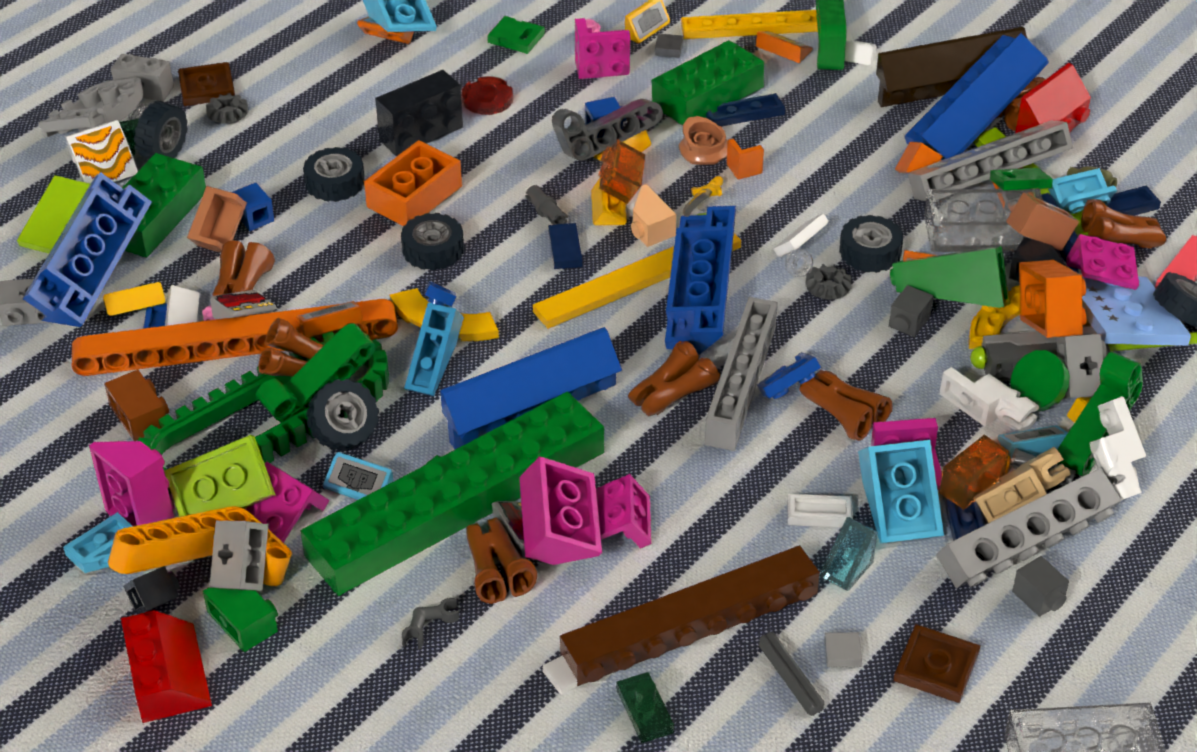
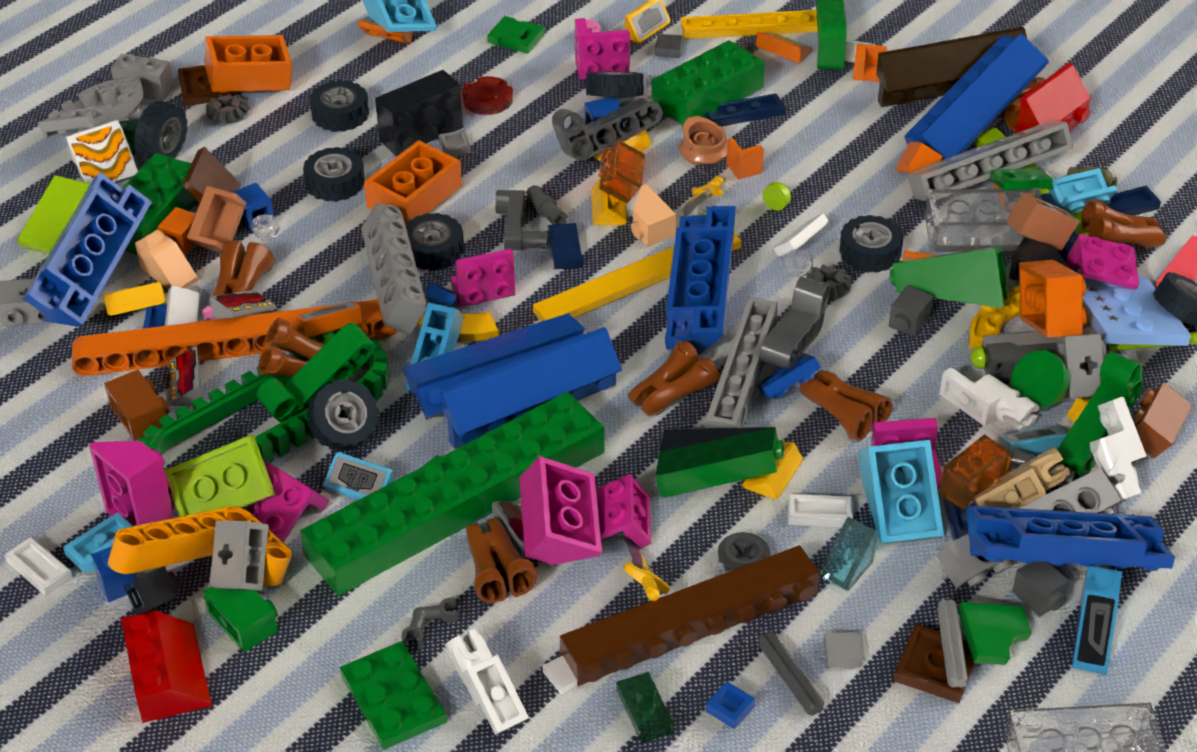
none -> white tile [4,537,73,596]
none -> blue brick [91,546,137,602]
none -> light nougat slope [135,230,198,289]
none -> orange brick [157,207,196,256]
none -> slope [169,346,202,406]
none -> reddish brown tile [182,146,241,203]
none -> orange brick [204,35,292,93]
none -> clear plate [251,214,280,241]
none -> black wheel [310,80,369,132]
none -> green plate [339,641,447,750]
none -> light grey brick [361,202,427,334]
none -> blue slope [402,313,585,420]
none -> light grey tile [438,130,471,157]
none -> white plate [445,629,529,735]
none -> dark pink bracket [450,249,515,307]
none -> dark grey beam [495,190,548,250]
none -> black wheel [586,71,644,97]
none -> yellow piece [621,535,671,601]
none -> slope [655,427,784,497]
none -> blue plate [706,681,755,729]
none -> dark grey gear [718,532,770,571]
none -> yellow slope [742,442,803,499]
none -> dark grey beam [759,277,830,369]
none -> lime tile [762,182,791,211]
none -> orange panel [853,44,887,82]
none -> light grey axle [937,599,968,688]
none -> green tile [957,602,1032,665]
none -> blue slope [966,505,1175,571]
none -> slope [1072,565,1122,675]
none -> brick [1131,382,1193,458]

